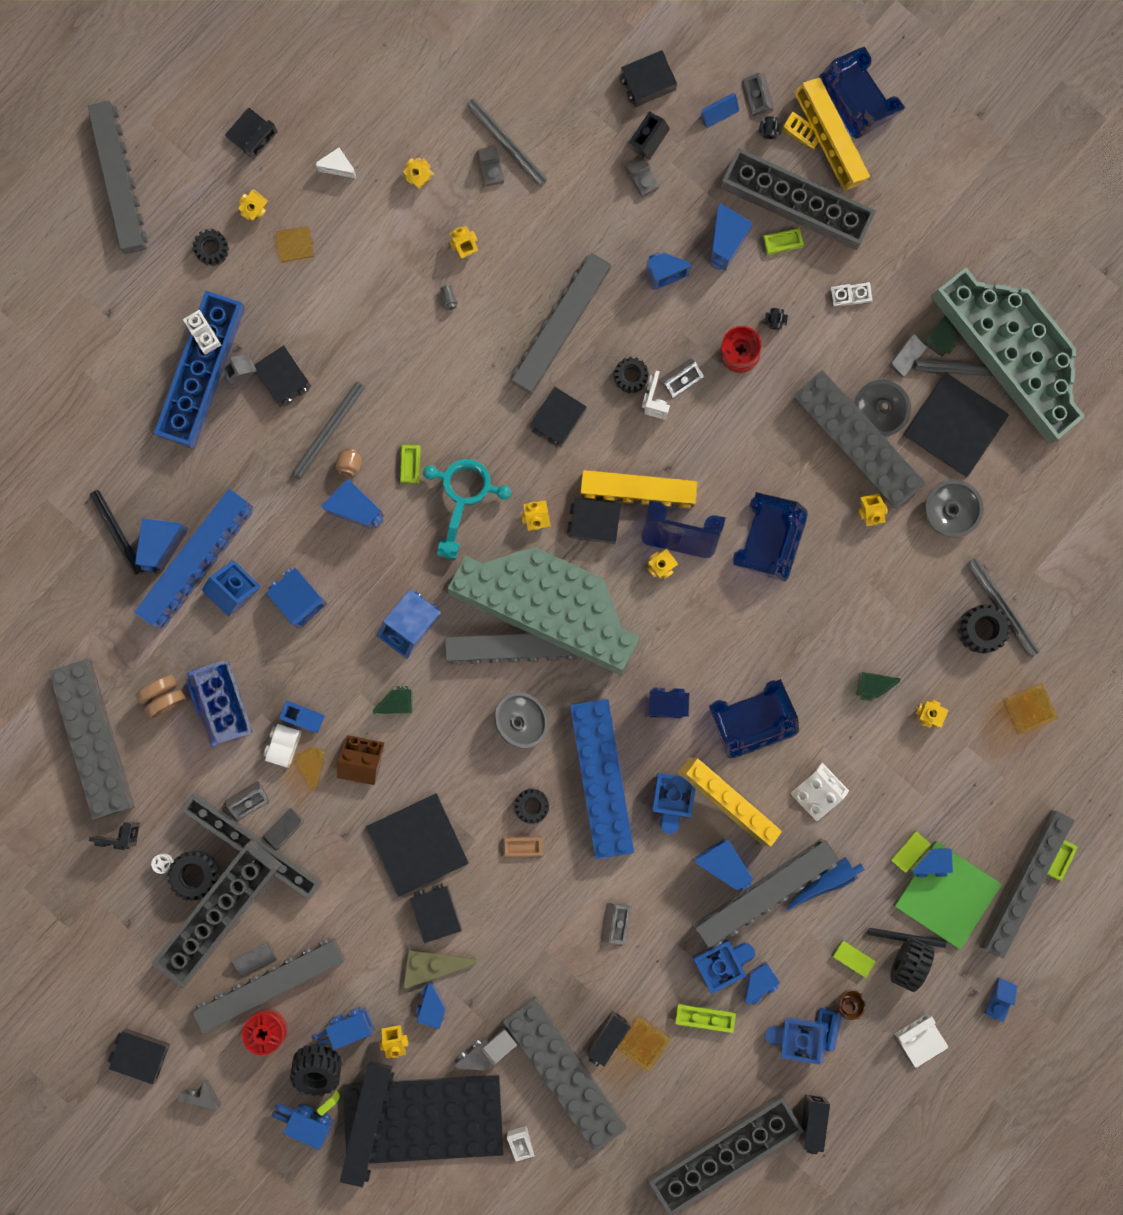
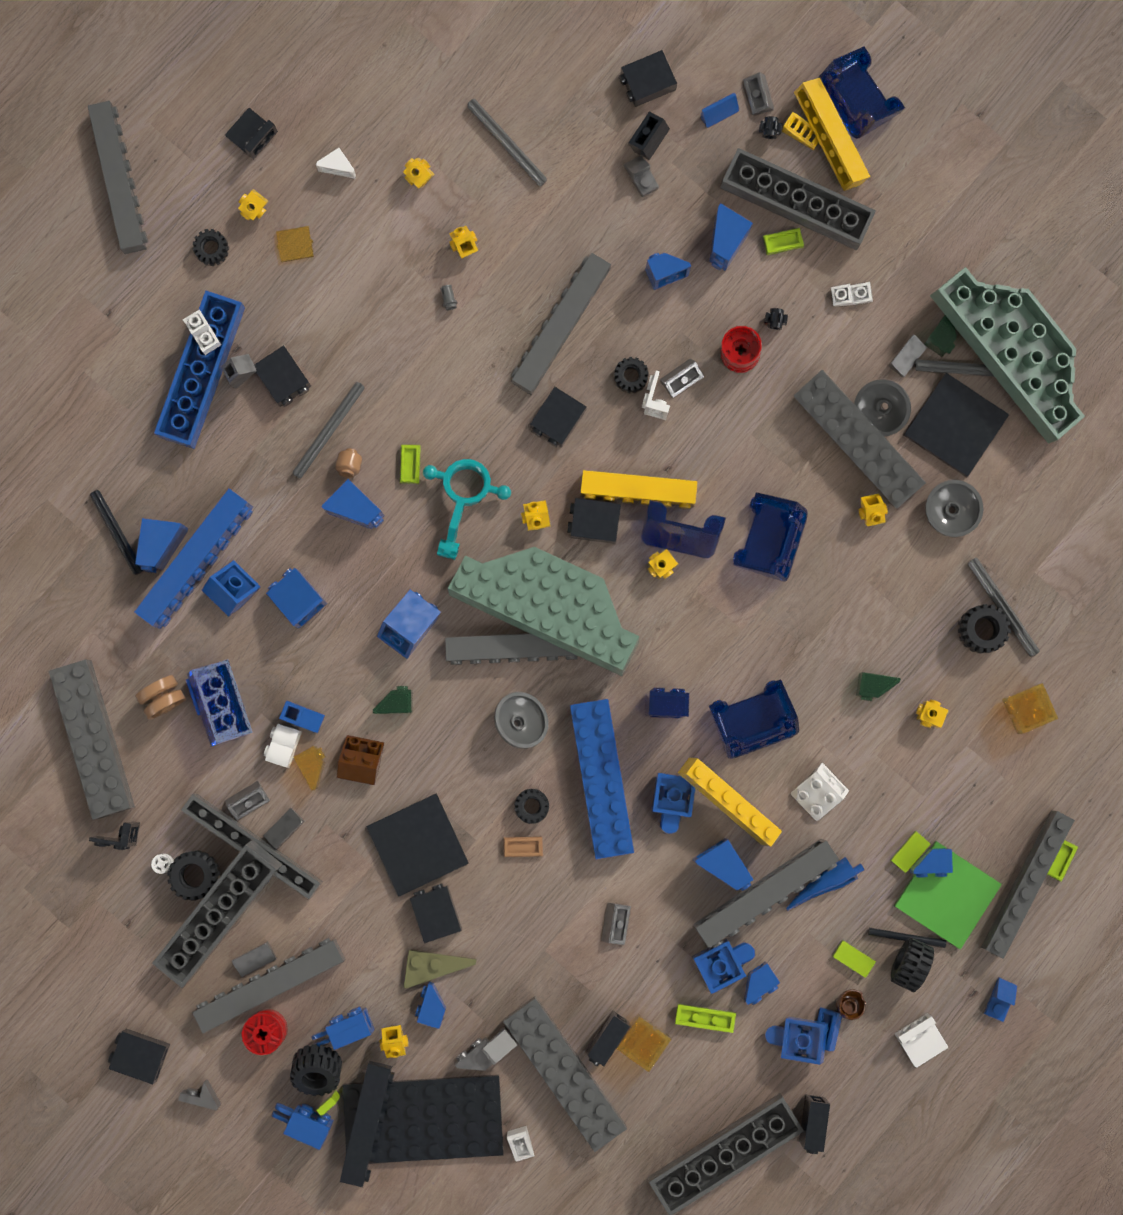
flat silver slope [478,146,504,187] -> none

